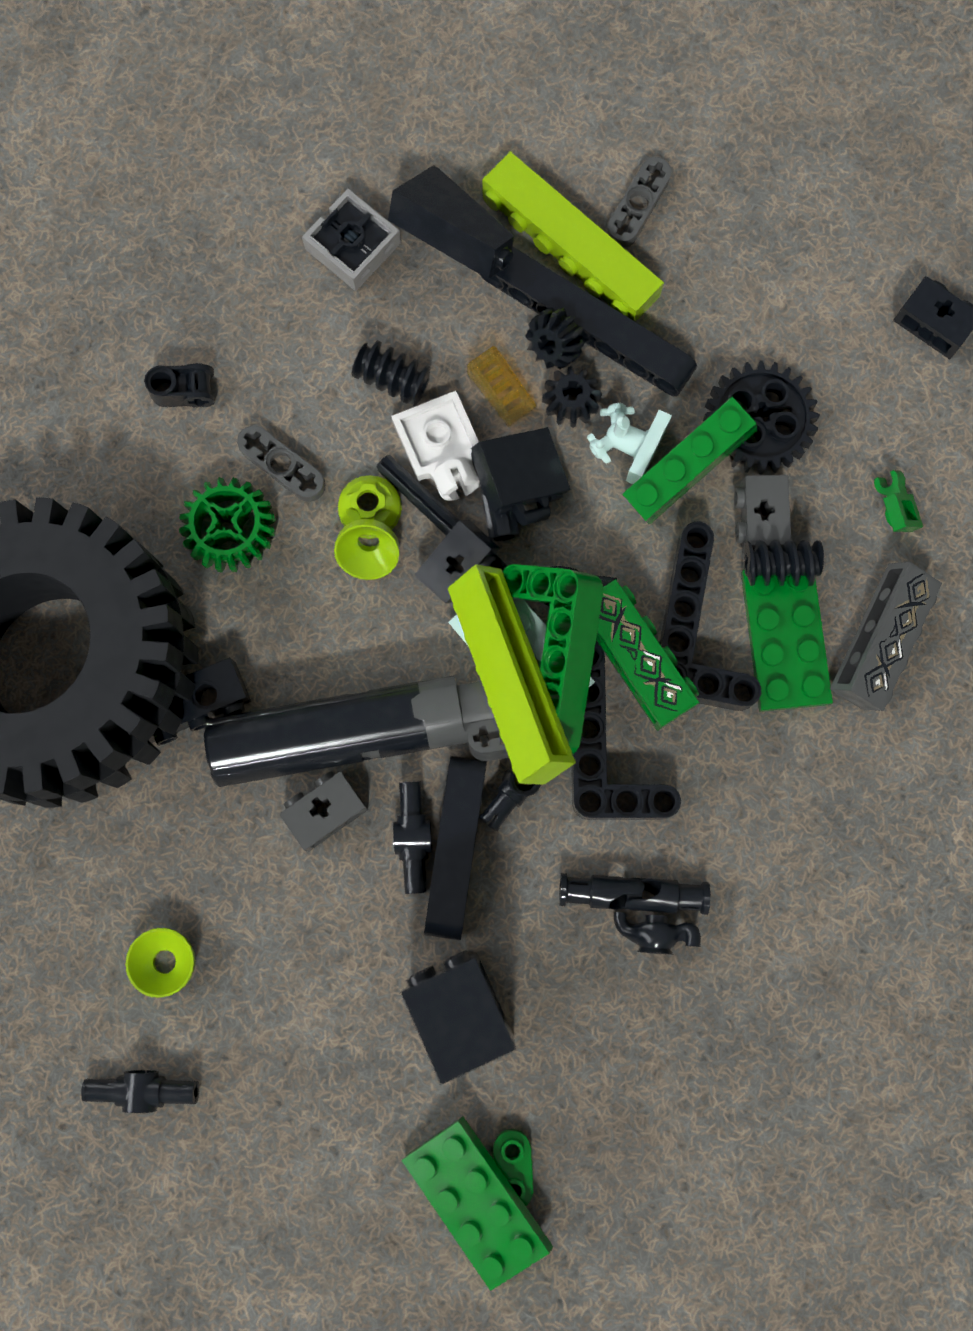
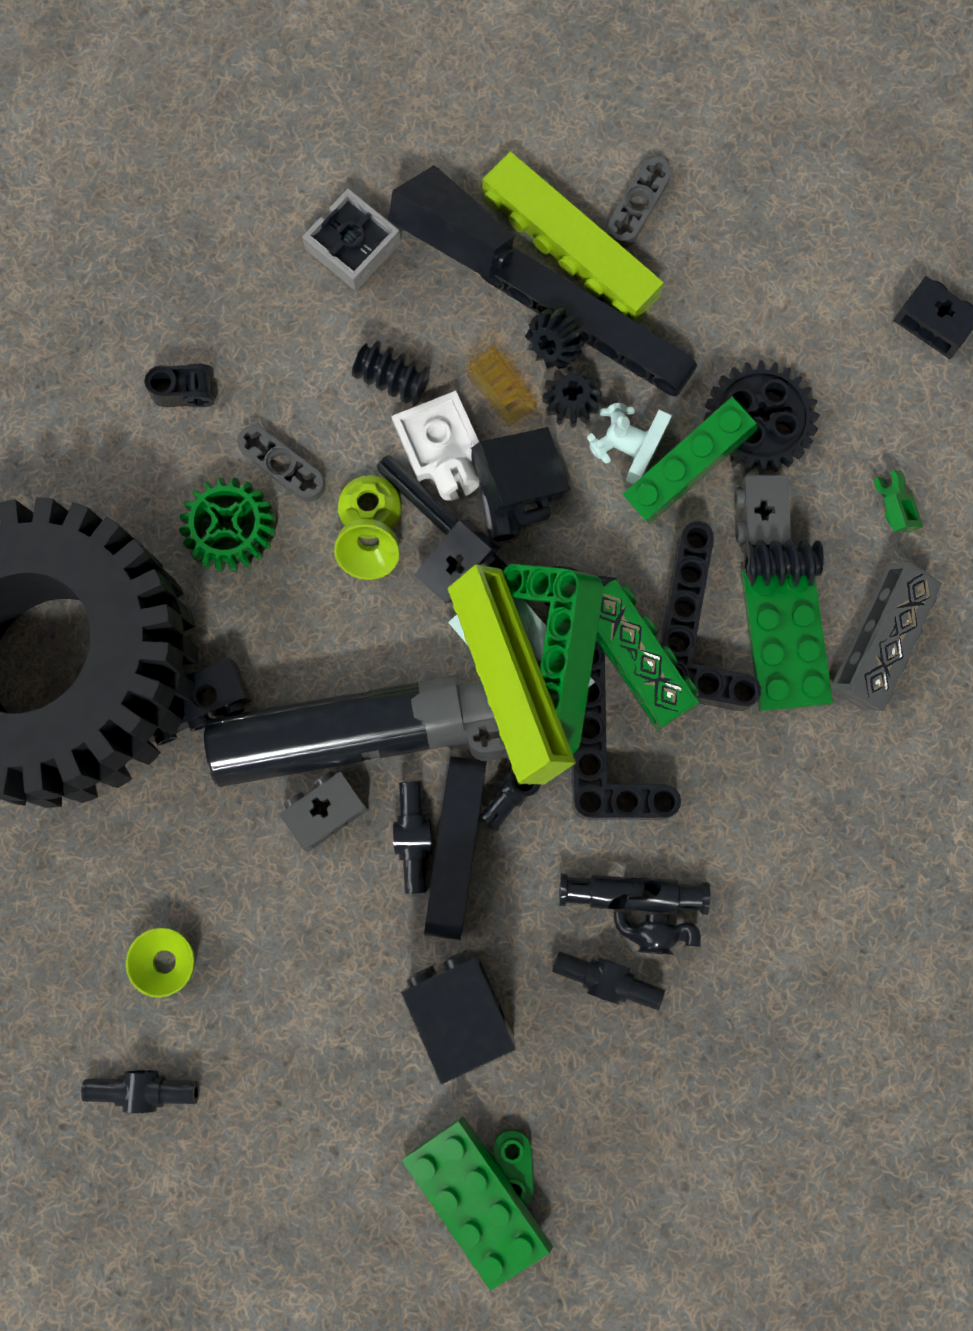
none -> black pin [552,951,665,1011]

